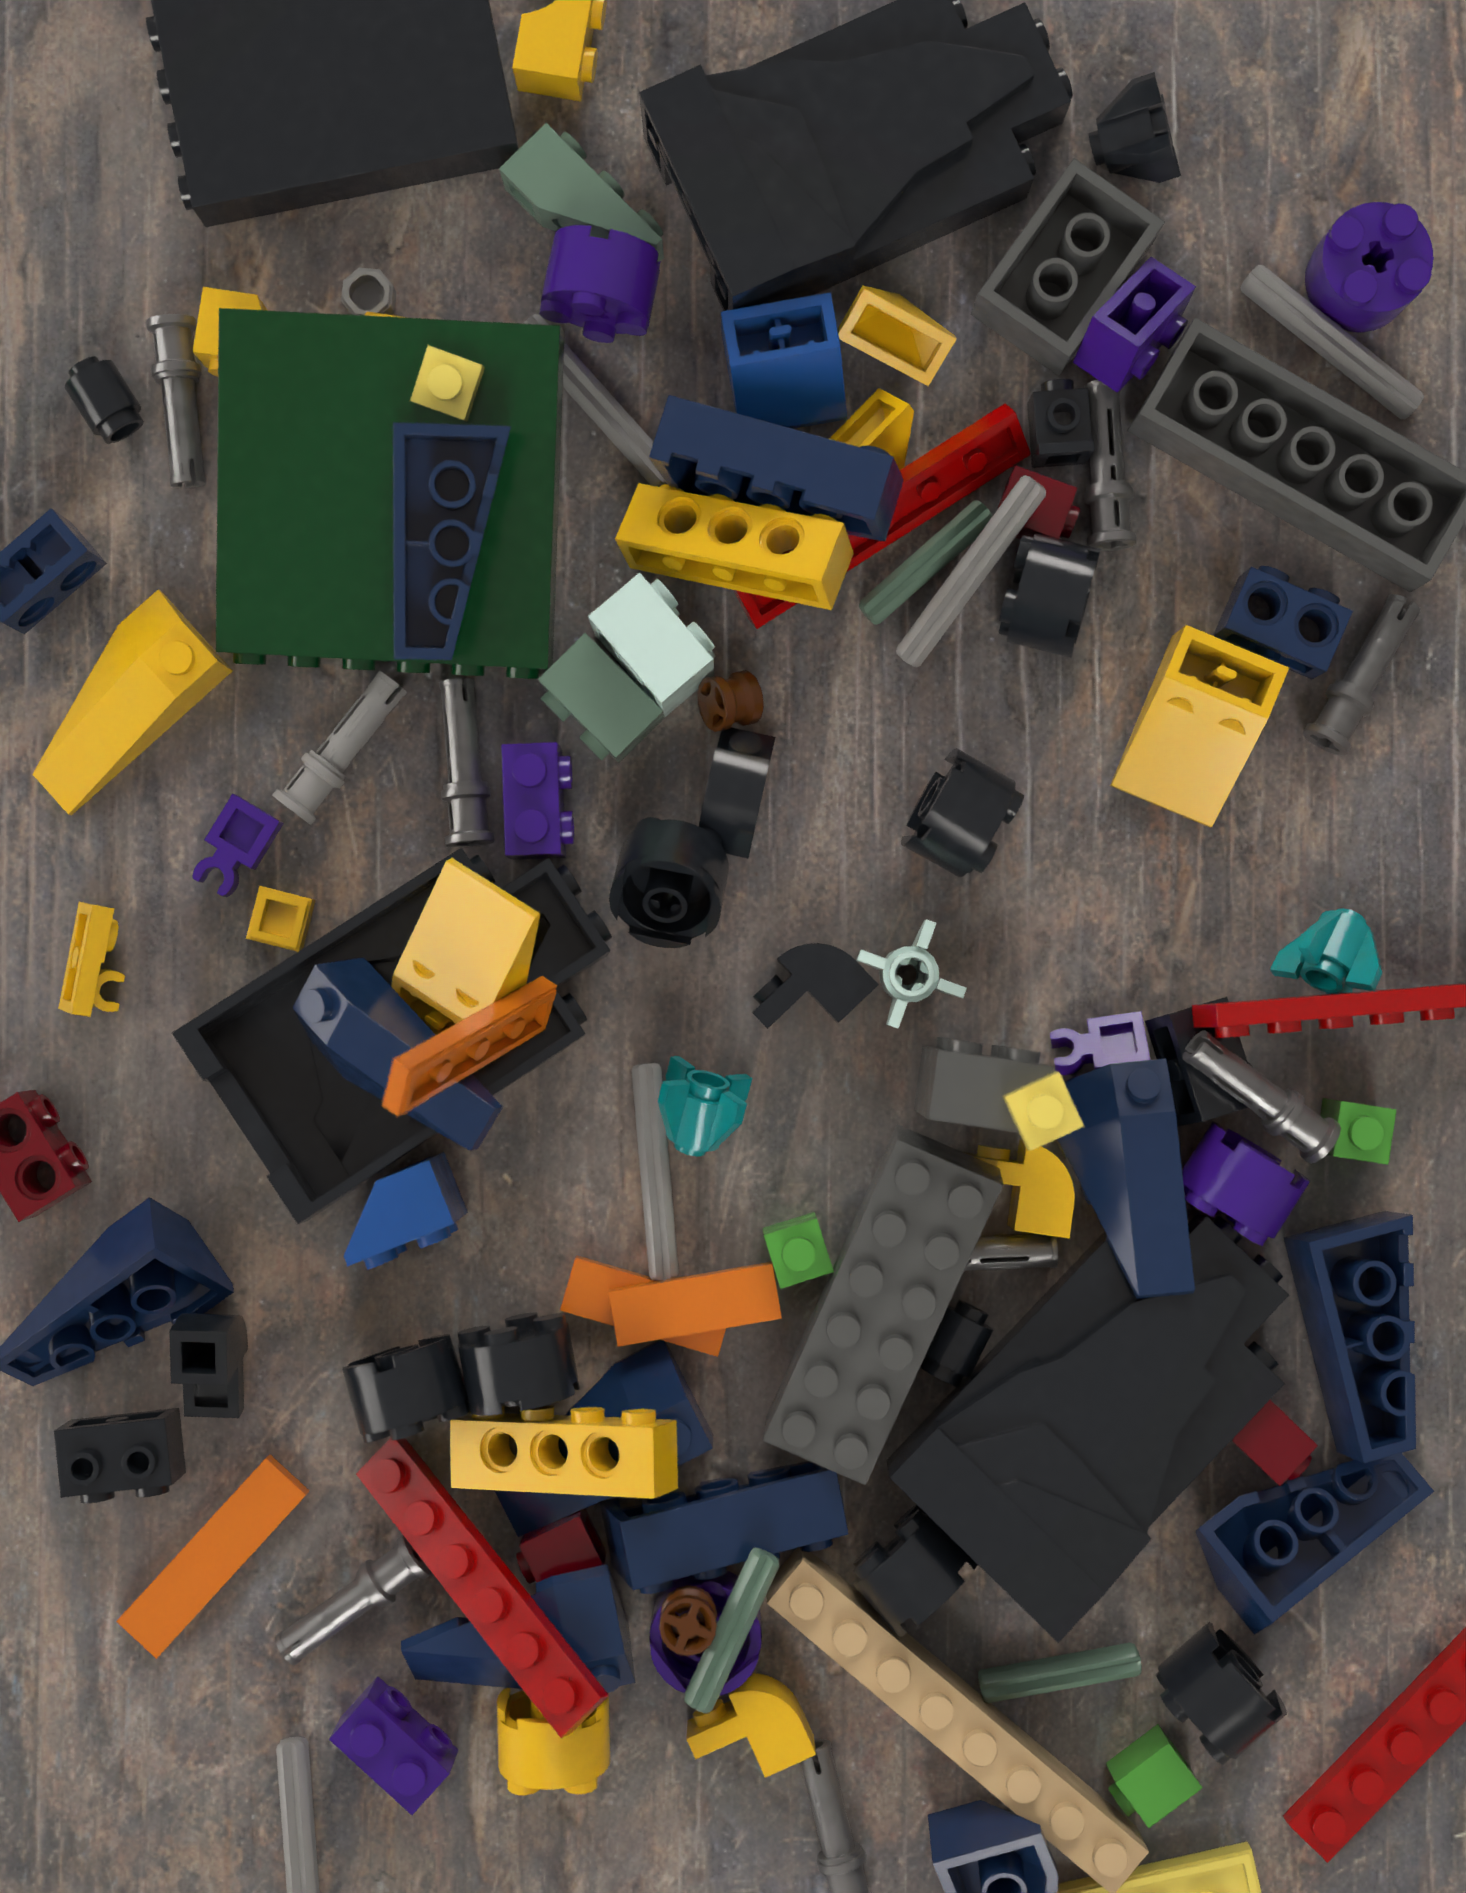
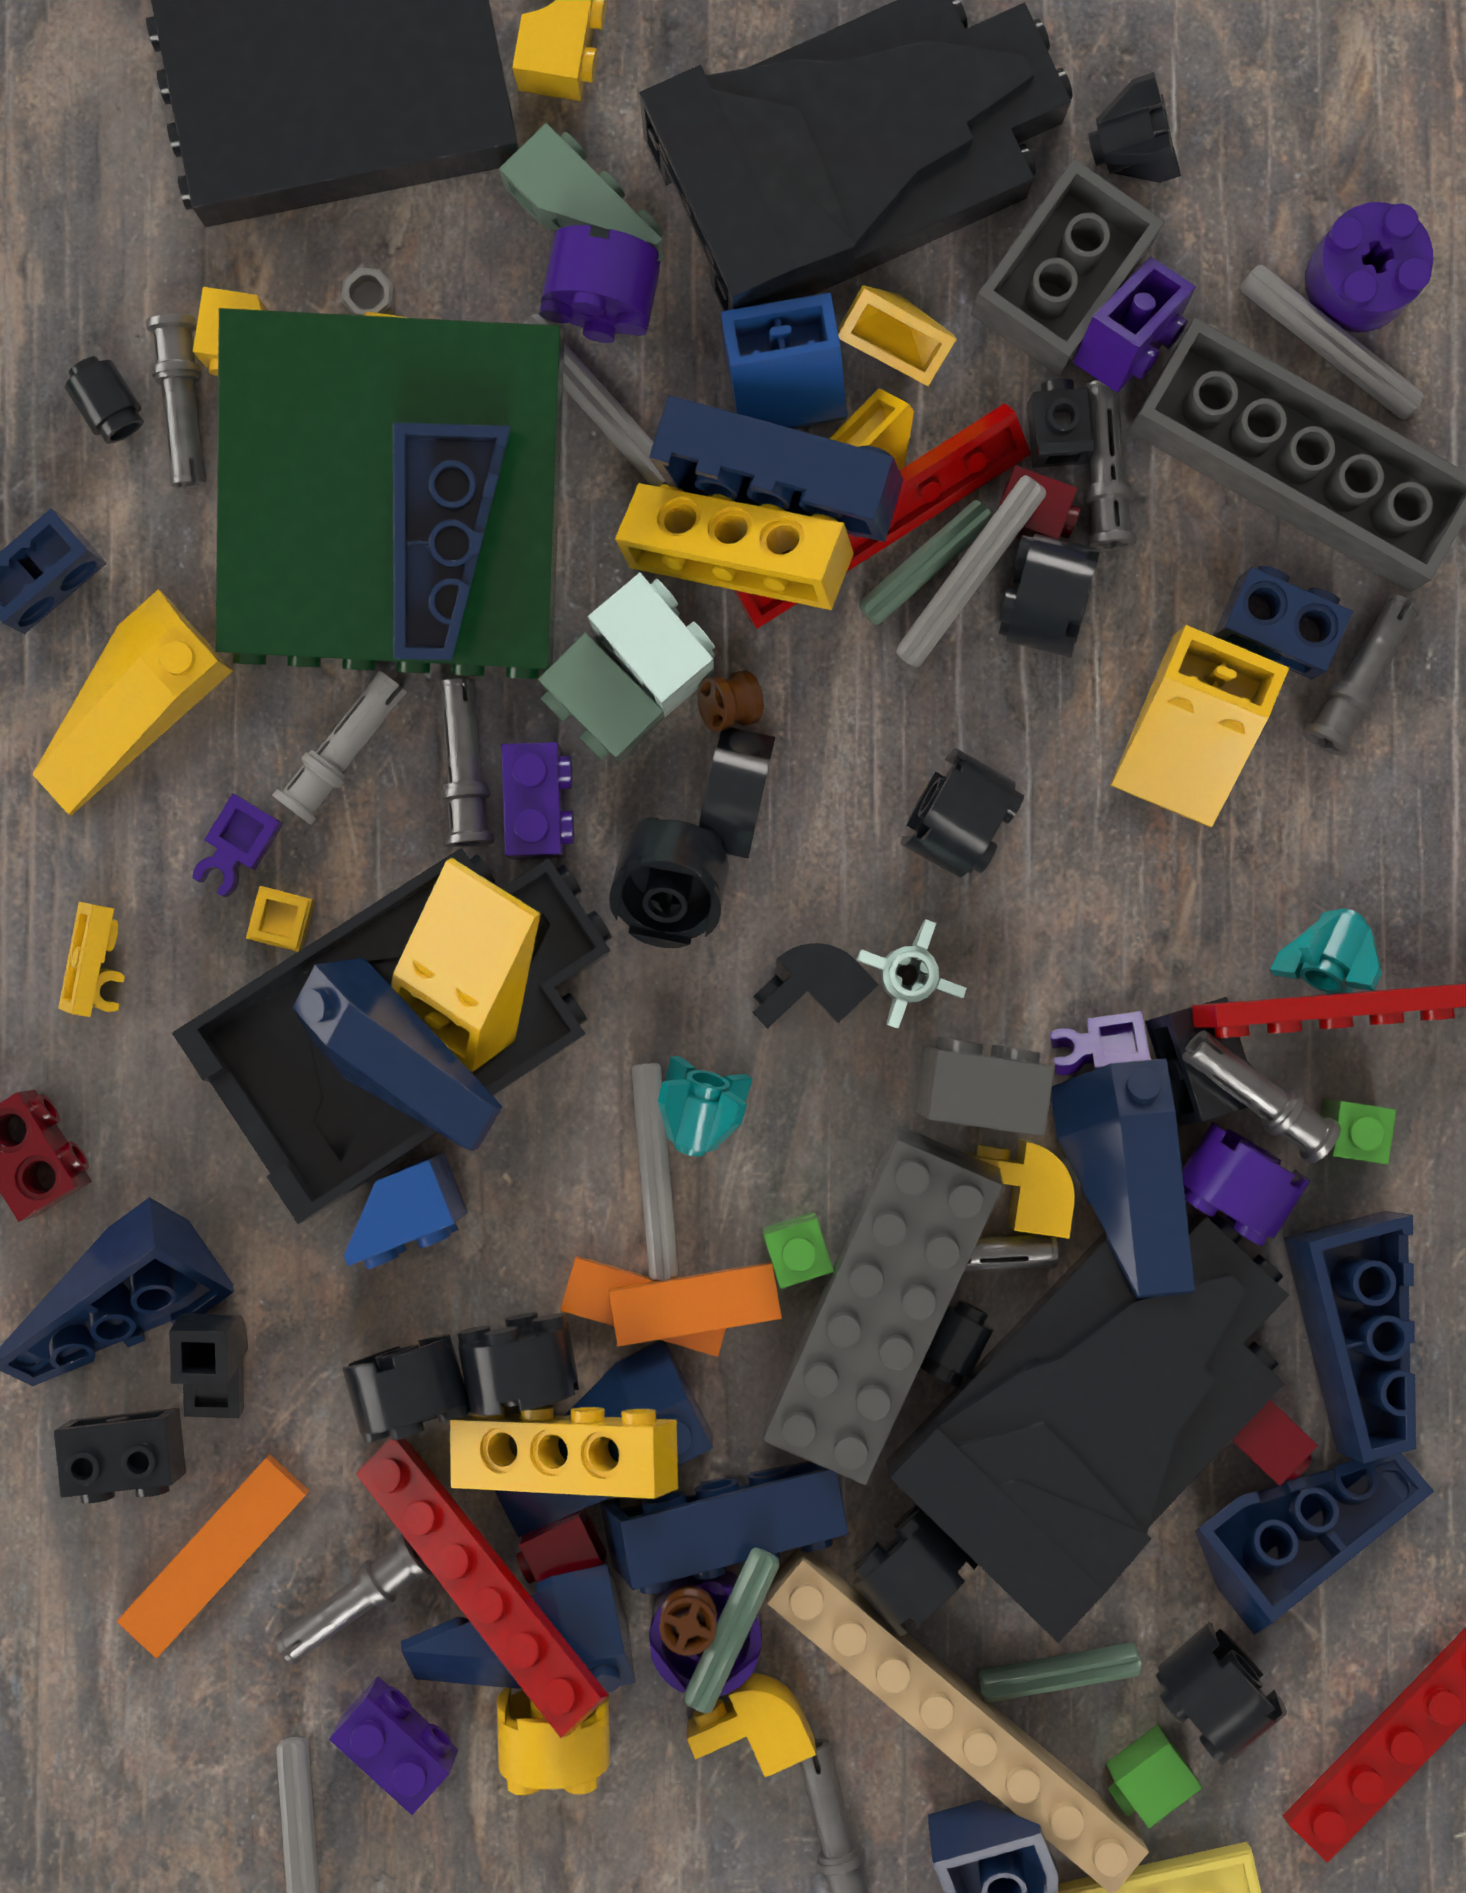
orange tile [382,976,557,1117] -> none
light yellow plate [410,345,485,422] -> none
light yellow plate [1003,1071,1084,1151] -> none

